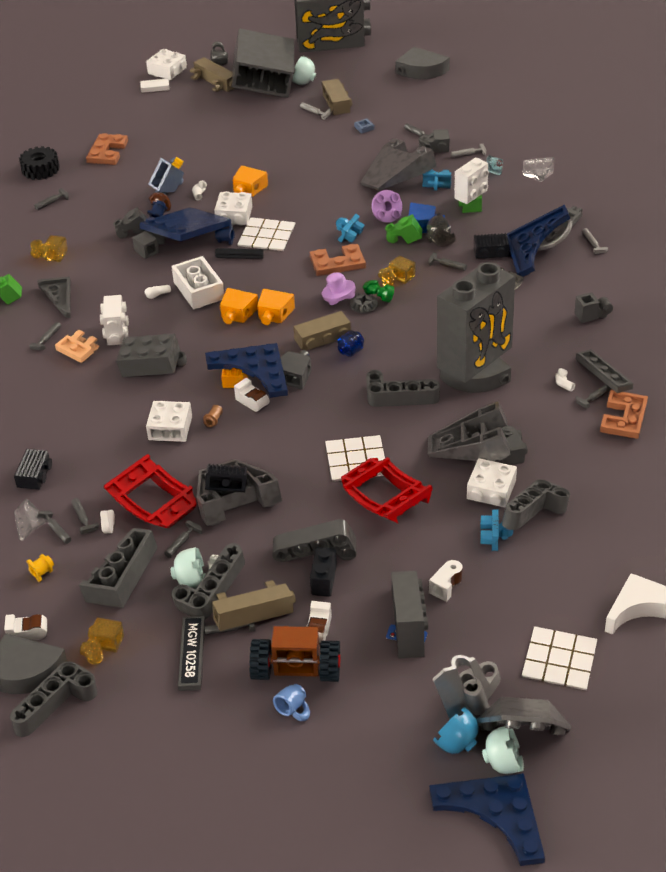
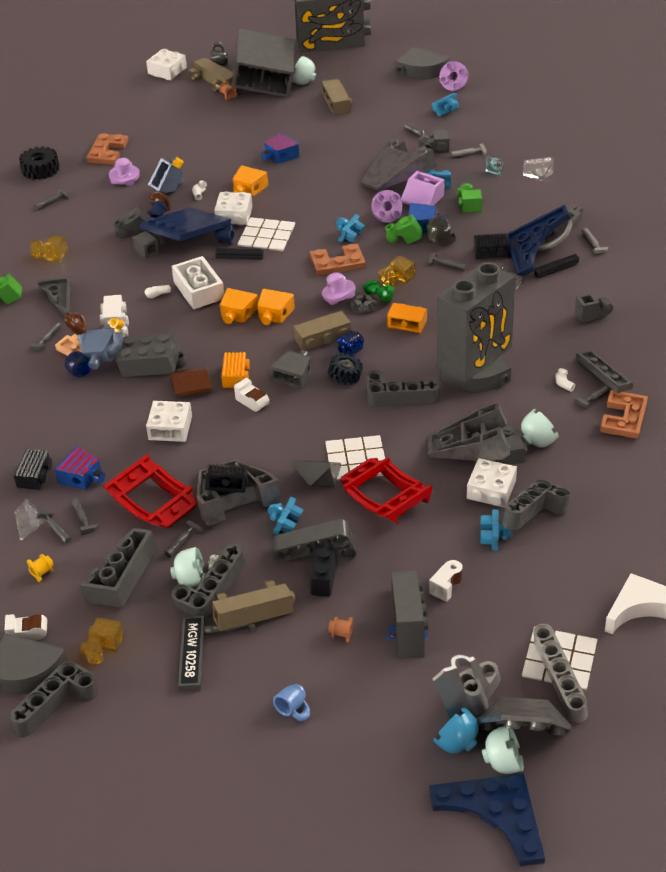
white tile [100,510,115,534] -> none
white tile [140,78,170,93] -> none
medium nougat pin [203,405,223,427] -> none
dark blue plate [205,343,288,398] -> none
brick [249,626,341,682] -> none
light grey piece [300,102,331,120] -> none
white leg [307,601,332,643] -> none
sand blue tile [354,118,375,134] -> none
white brick [454,157,489,204] -> none
none -> blue torso [55,446,105,489]
none -> sand blue torso [64,313,124,370]
none -> clear blue head [64,351,91,378]
none -> lavender plate [109,158,140,186]
none -> reddish brown slope [170,366,212,397]
none -> nougat brick [219,82,237,101]
none -> blue torso [261,132,300,163]
none -> dark azure hips [267,497,304,535]
none -> dark grey slope [292,460,341,487]
none -> black wheel [328,353,363,385]
none -> nougat brick [328,616,354,643]
none -> light orange brick [387,303,427,334]
none -> lavender slope [401,171,444,206]
none -> dark azure hips [432,93,459,116]
none -> lavender plate [439,61,468,91]
none -> light aqua cylinder [521,409,559,448]
none -> light grey beam [533,624,588,723]
none -> black axle [534,254,579,278]

